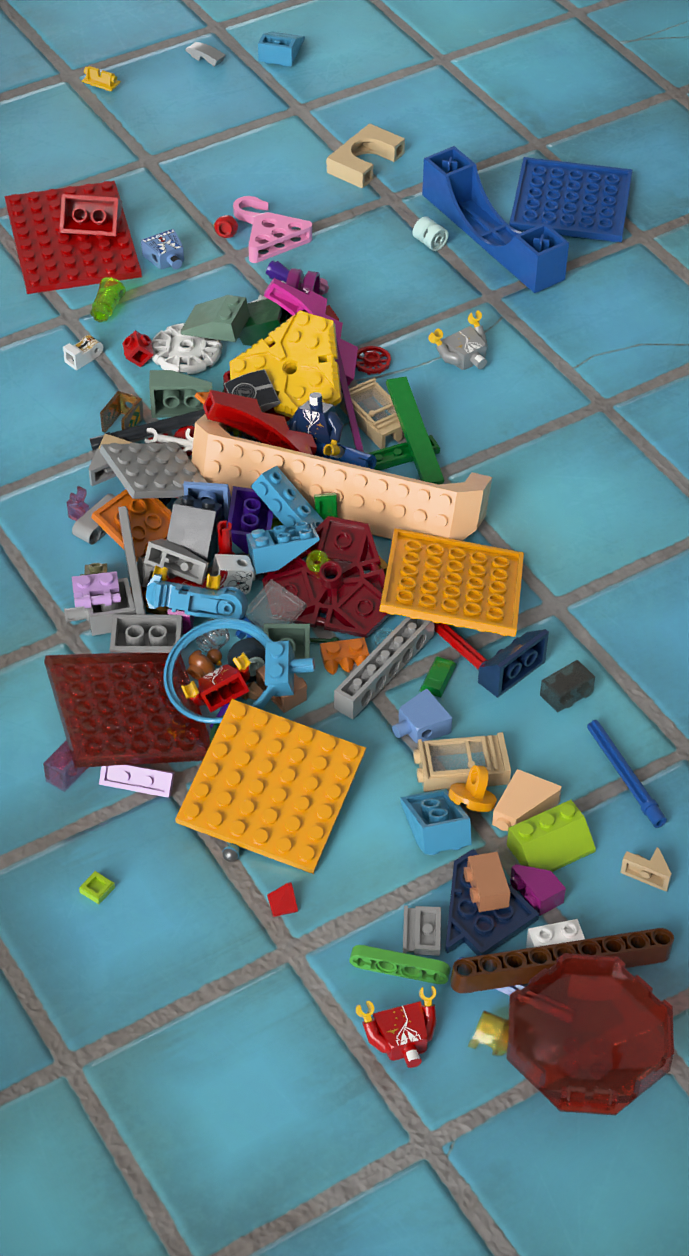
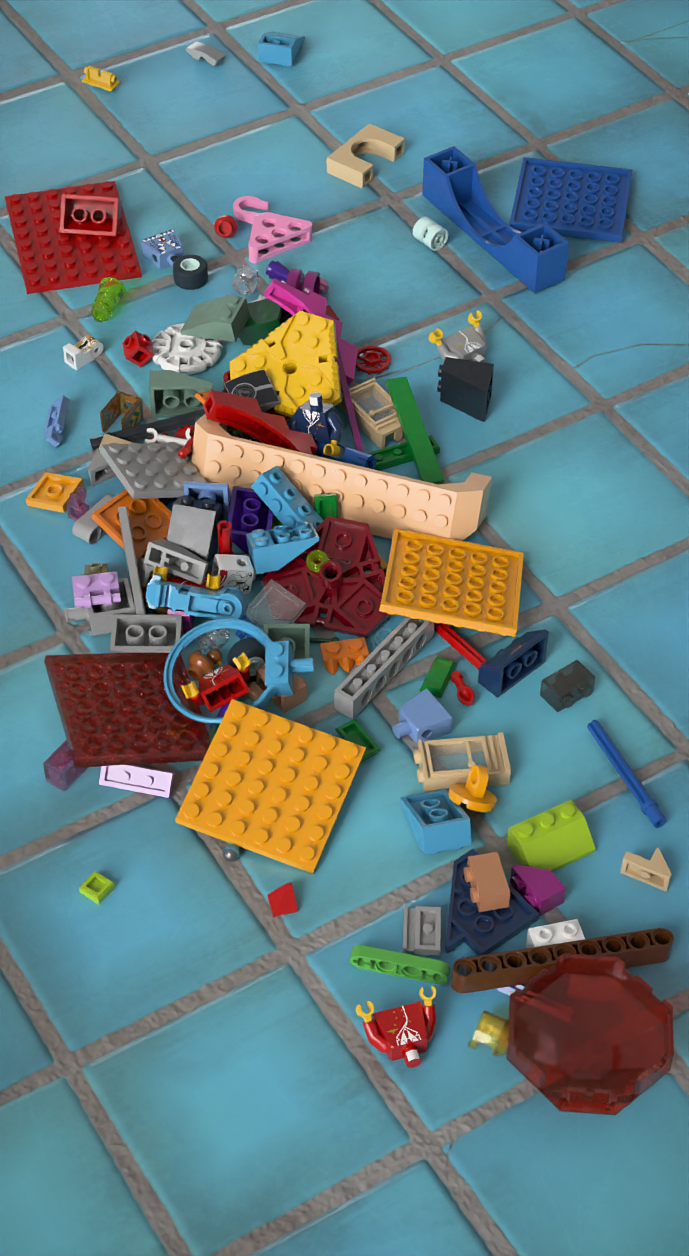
light nougat slope [492,769,562,831] -> none
none -> light orange plate [25,472,84,513]
none -> medium blue hinge [44,395,70,447]
none -> black wheel [173,255,208,290]
none -> red piece [178,437,194,459]
none -> clear head [232,265,260,295]
none -> green tile [335,719,381,761]
none -> black slope [437,357,494,422]
none -> red piece [451,671,475,706]

